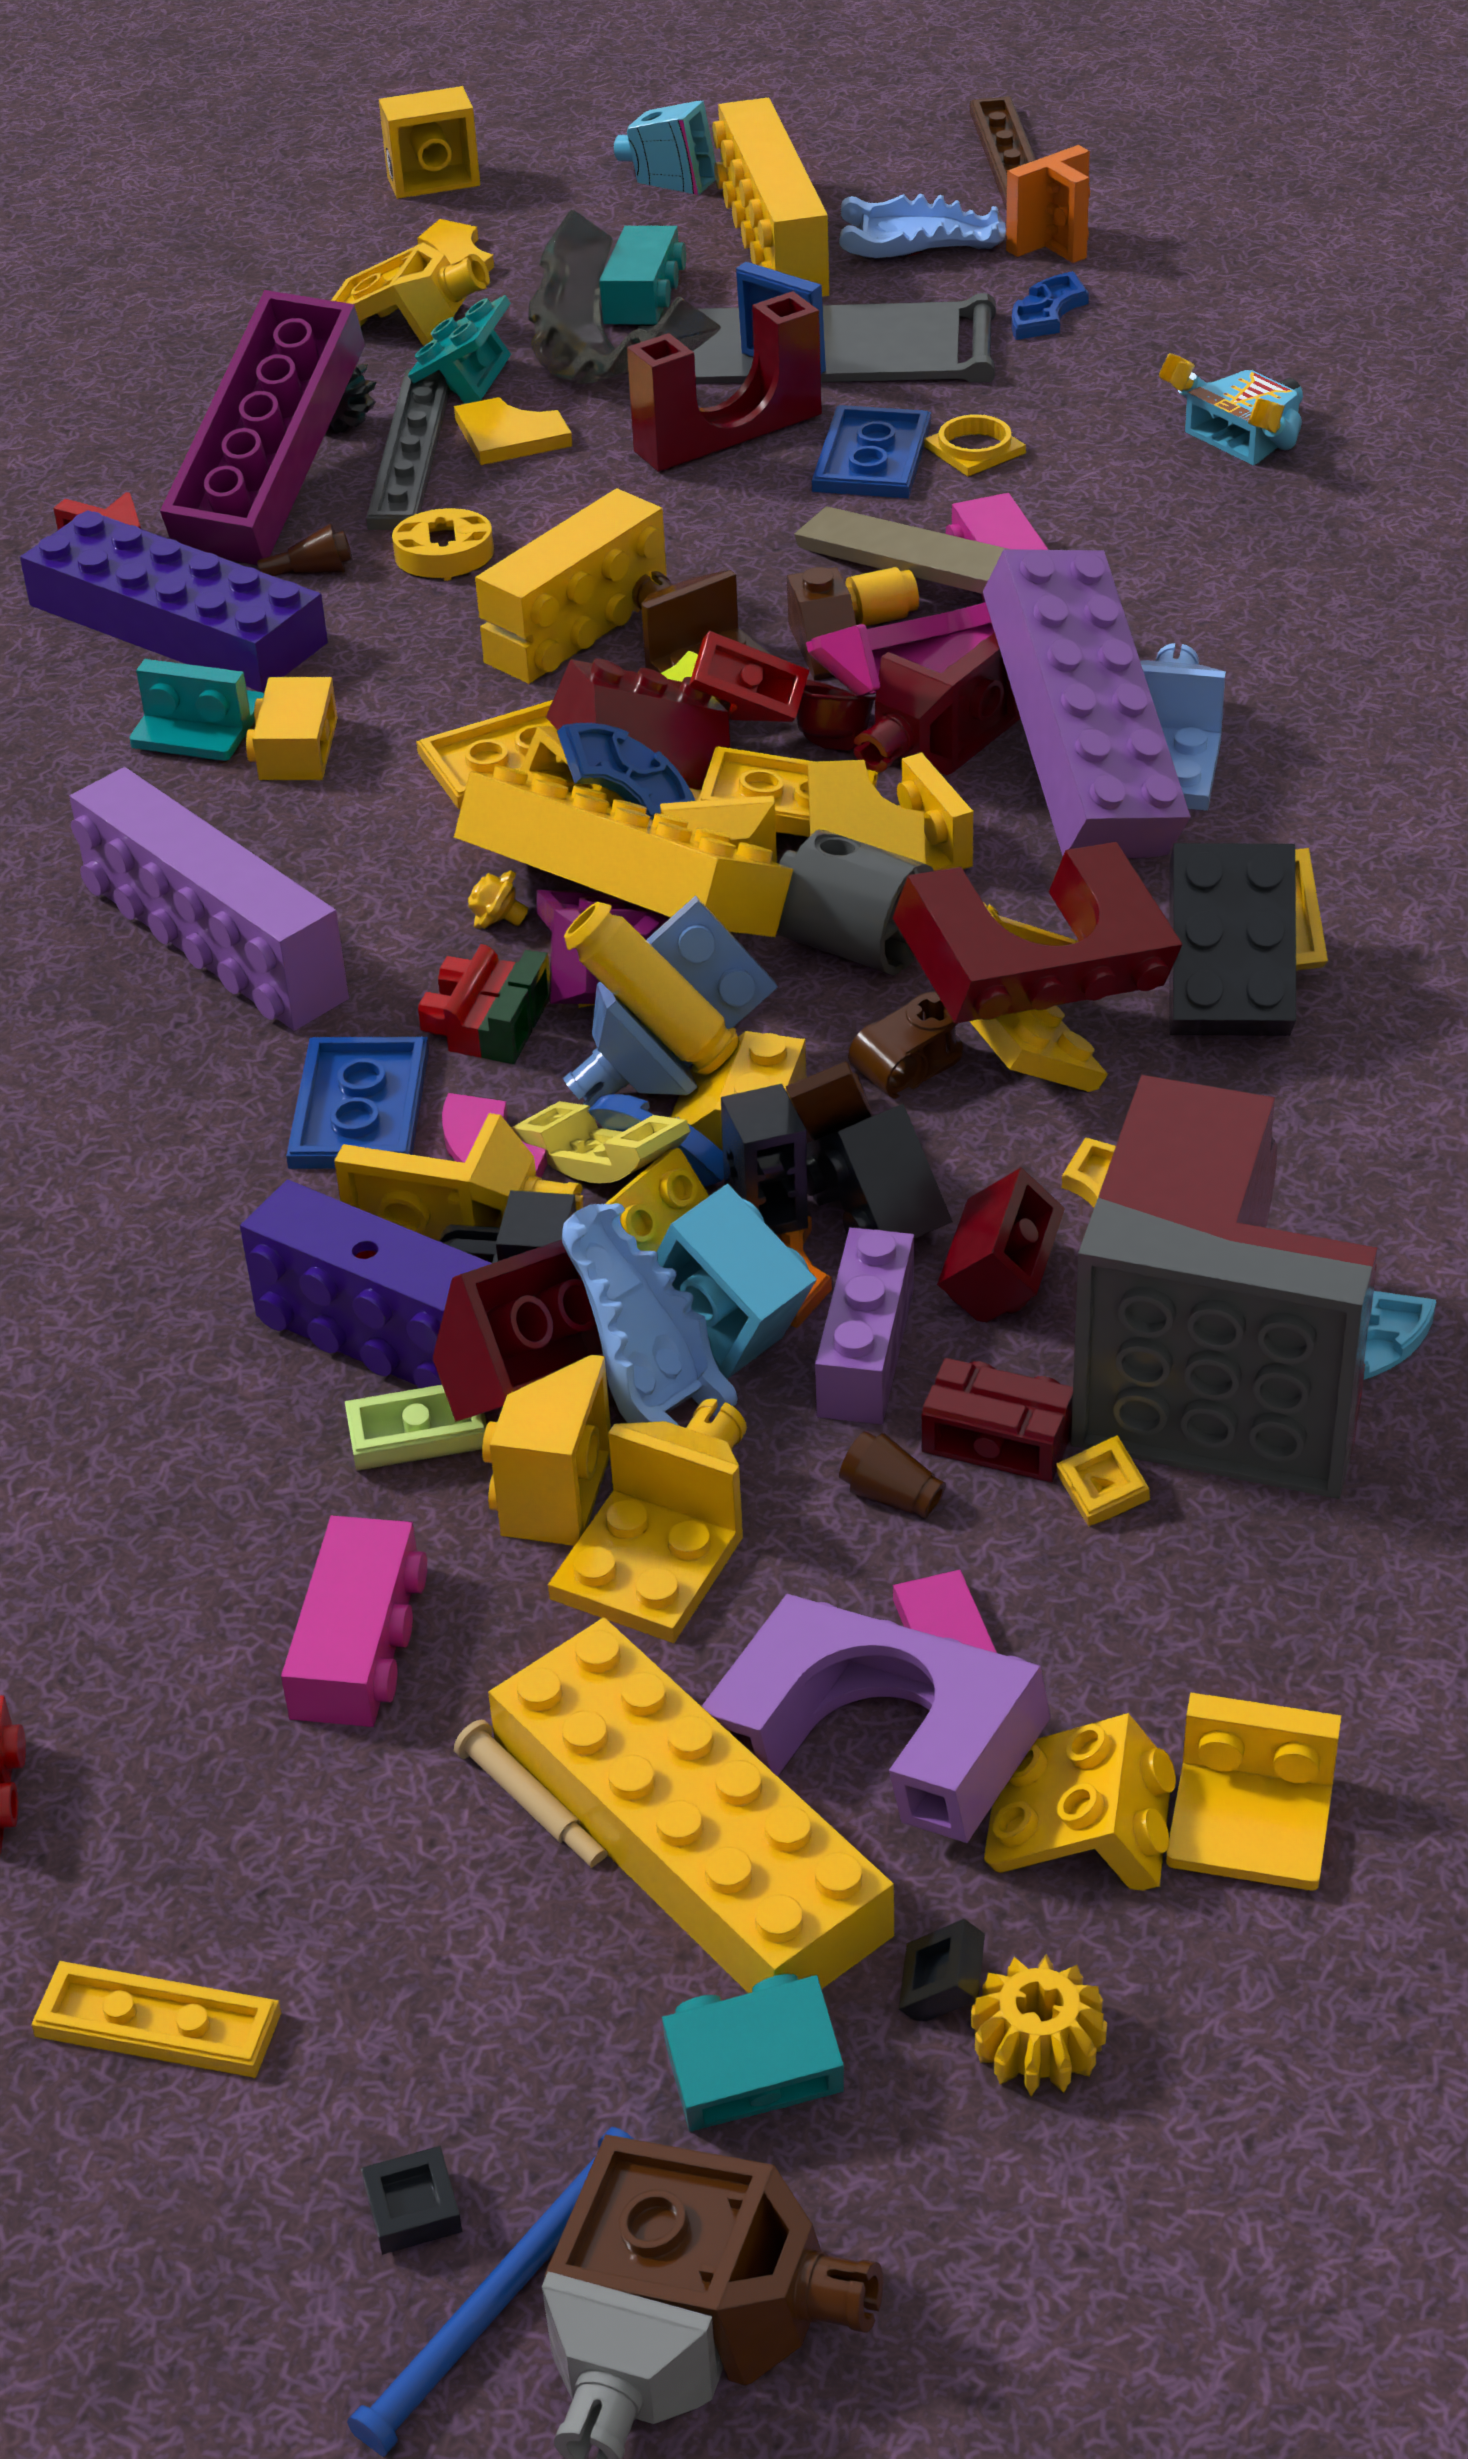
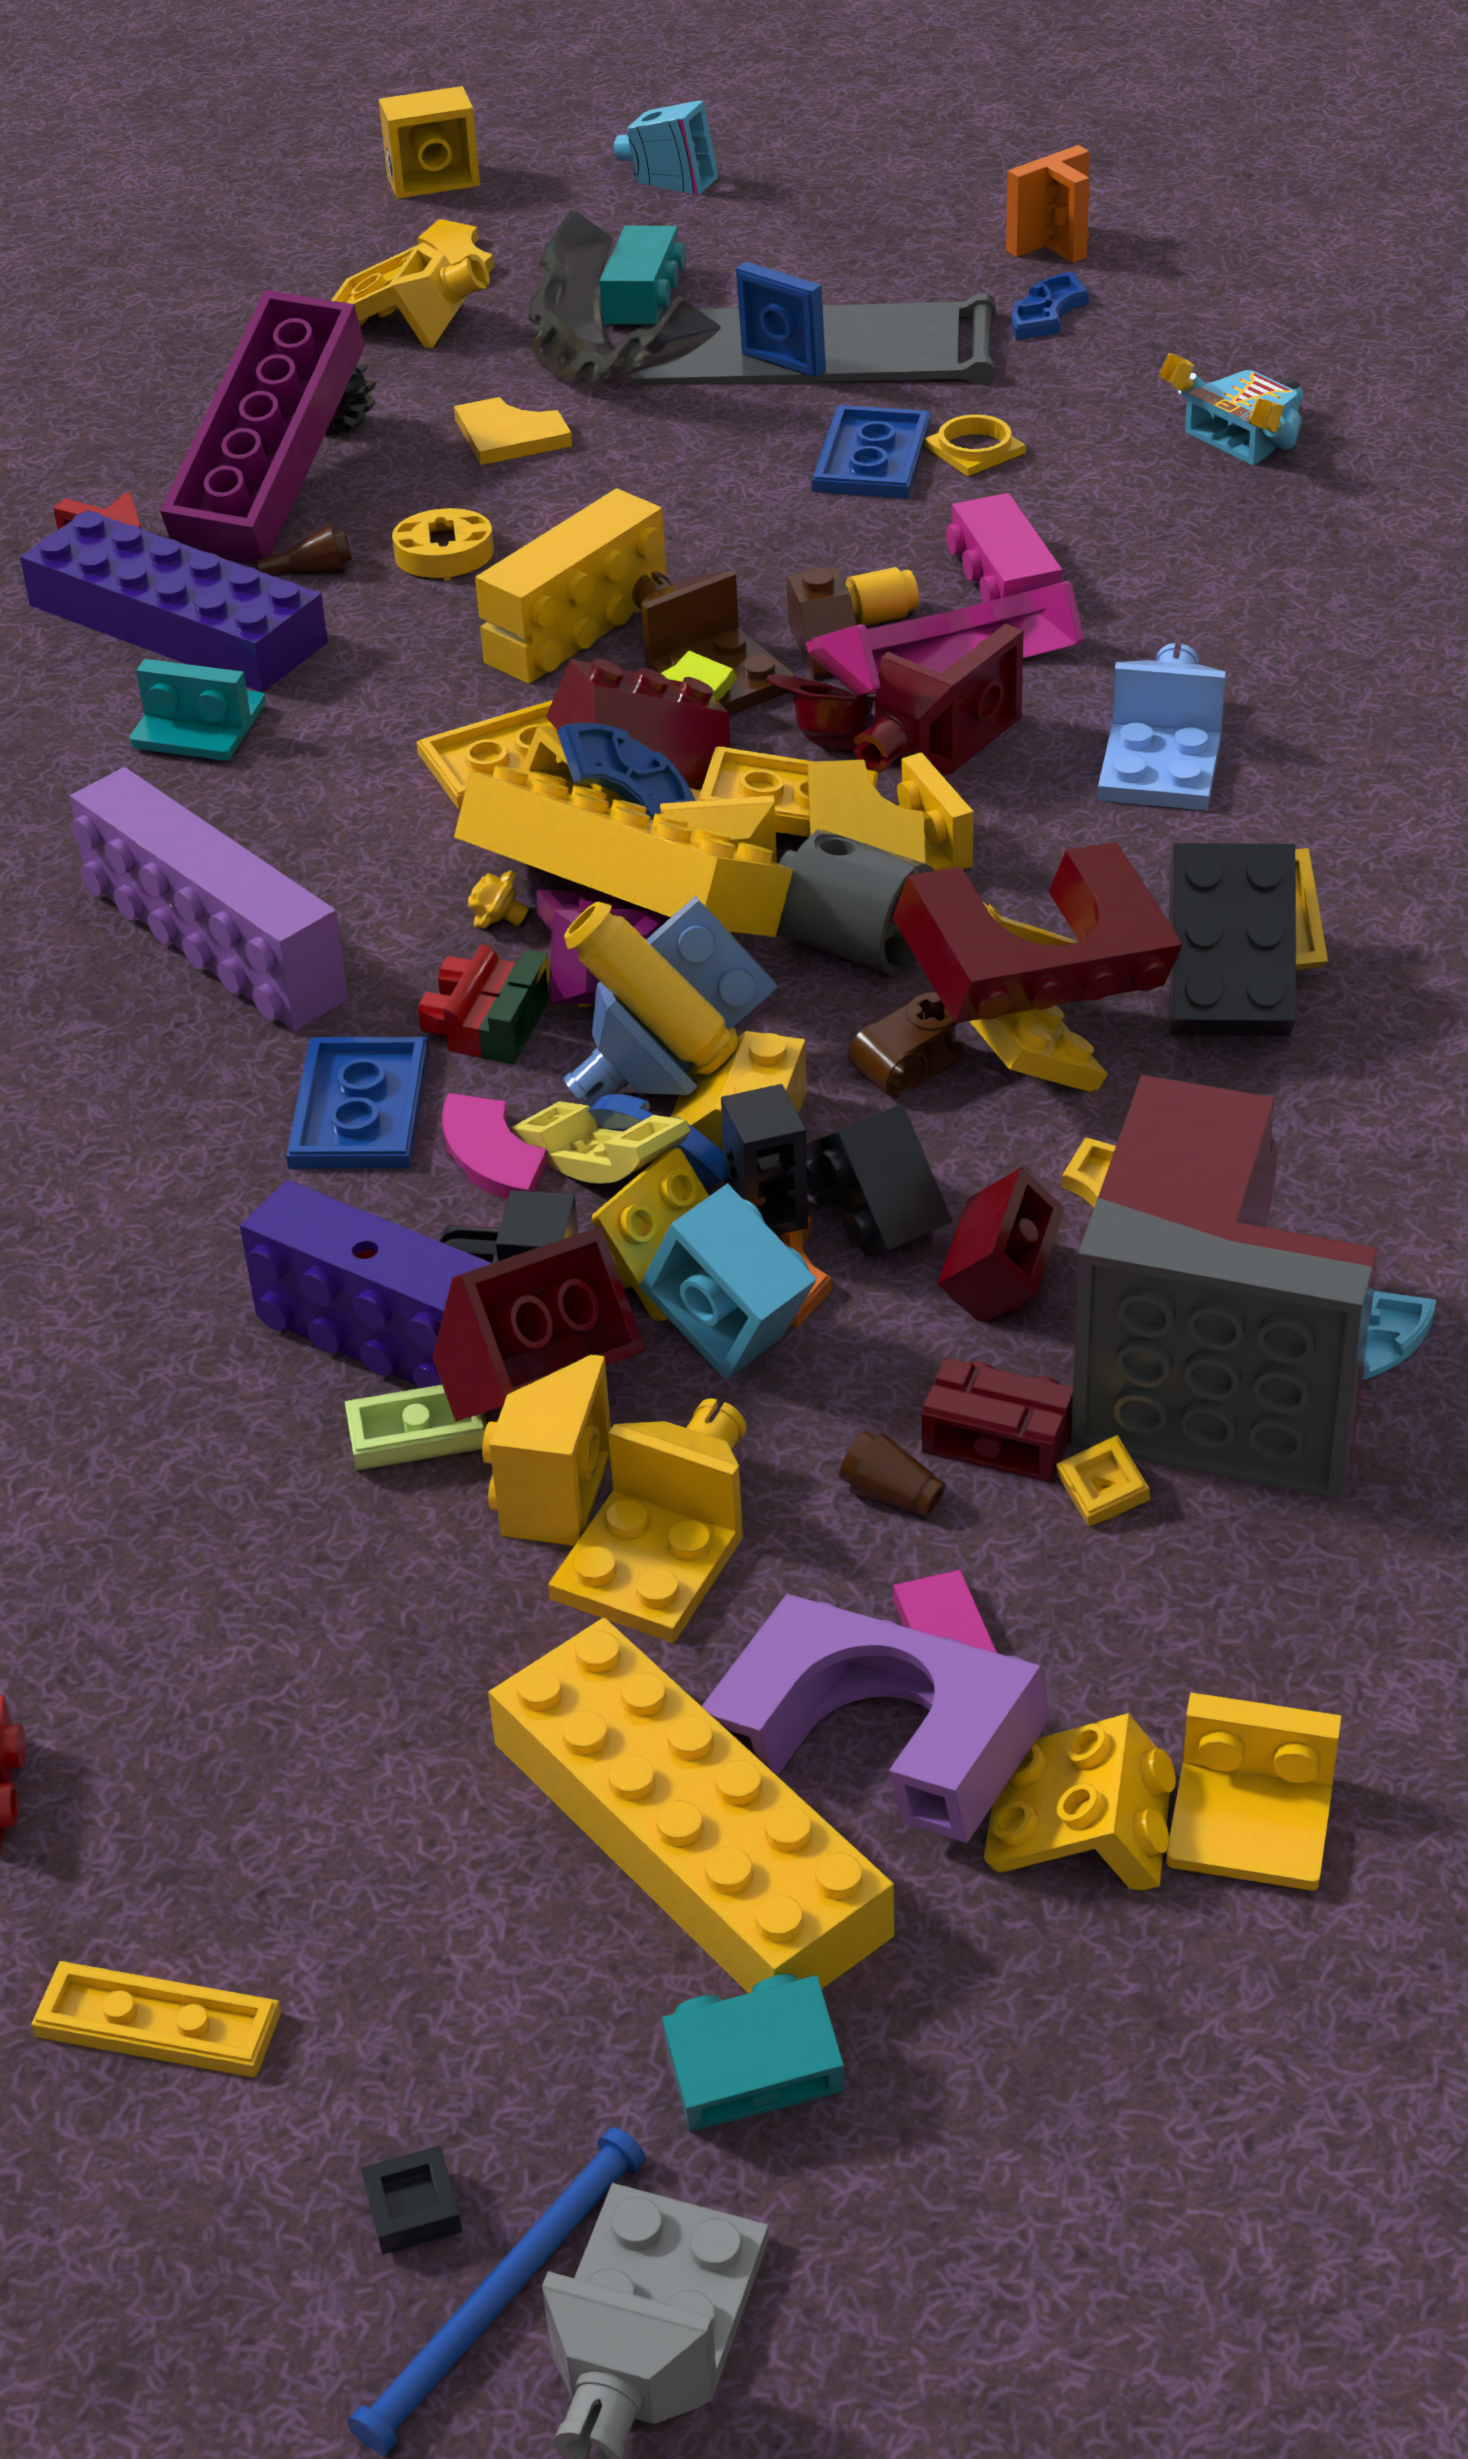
yellow brick [246,677,338,780] -> none
dark pink brick [281,1515,427,1727] -> none
yellow plate [334,1113,583,1241] -> none
dark grey tile [366,369,451,530] -> none
teal bracket [408,295,512,404] -> none
tan piece [454,1719,608,1868] -> none
reddish brown plate [544,2134,883,2385] -> none
light blue animal [562,1203,738,1426] -> none
dark red arch [627,291,822,472] -> none
red slope [689,631,810,722] -> none
yellow brick [712,97,829,297] -> none
reddish brown slope [786,1061,872,1140] -> none
dark tan tile [794,506,1008,594] -> none
medium lavender brick [815,1227,914,1425] -> none
light blue animal [839,194,1006,258] -> none
black plate [899,1919,985,2022] -> none
reddish brown tile [970,96,1035,211] -> none
yellow gear [971,1954,1107,2096] -> none
medium lavender brick [983,549,1191,858] -> none

